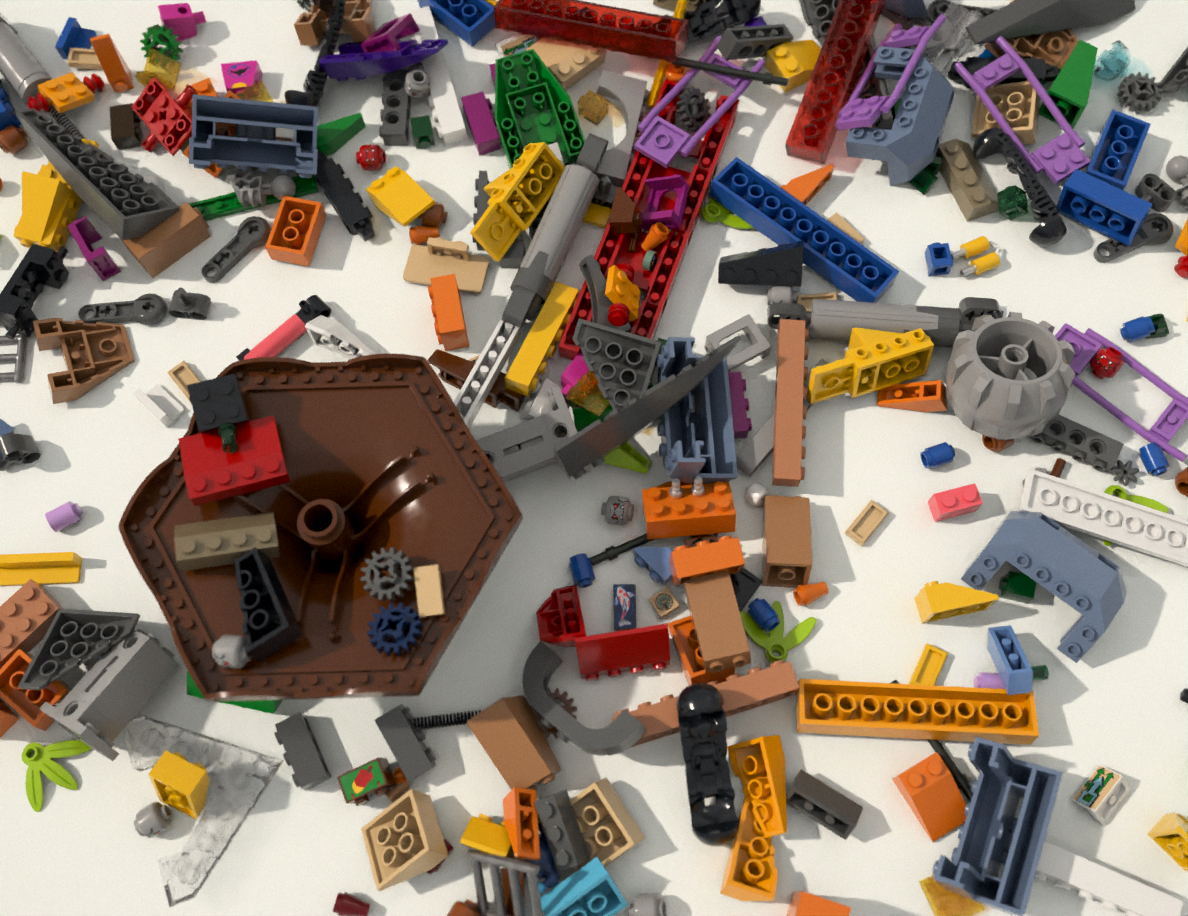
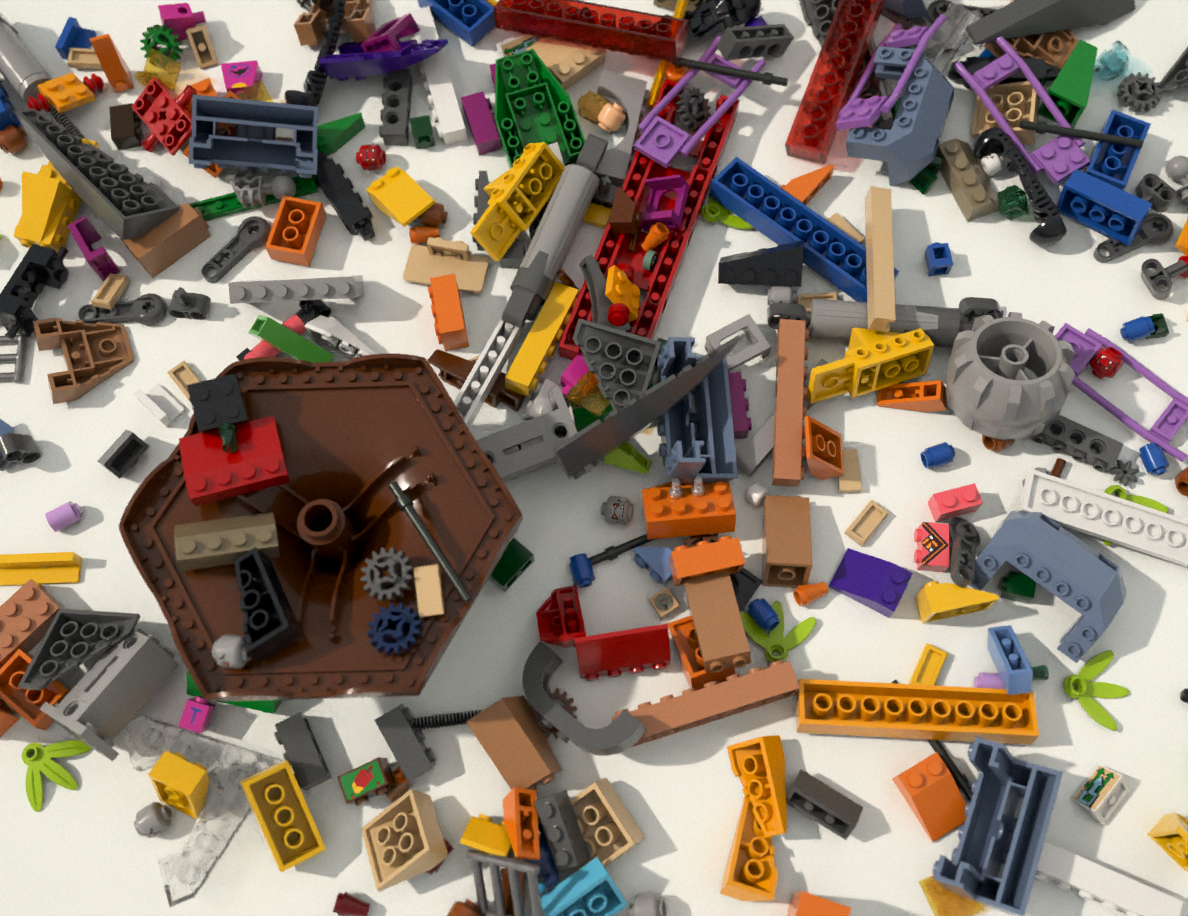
light grey head [404,69,431,99] -> none
tile [613,584,636,630] -> none
black piece [676,683,739,847] -> none
yellow slope [765,39,834,93] -> none
yellow piece [951,236,1001,277] -> none
none -> tan tile [91,273,130,310]
none -> dark grey brick [97,429,149,478]
none -> dark pink brick [178,696,216,733]
none -> tan slope [186,24,218,69]
none -> light grey arch [228,275,364,304]
none -> yellow brick [240,760,326,873]
none -> bright green slope [248,315,334,363]
none -> pearl dark grey bar [388,481,473,603]
none -> dark green brick [489,538,535,592]
none -> reddish brown piece [556,269,579,290]
none -> light nougat head [597,102,626,133]
none -> orange slope [804,416,844,480]
none -> dark purple slope [828,548,913,618]
none -> tan tile [837,449,862,493]
none -> tan tile [865,186,896,332]
none -> coral brick [914,522,949,572]
none -> dark grey beam [948,517,981,588]
none -> white piece [981,153,1004,176]
none -> pearl dark grey bar [1020,120,1143,148]
none -> lime plant [1063,650,1129,731]
none -> dark grey beam [1141,259,1188,300]

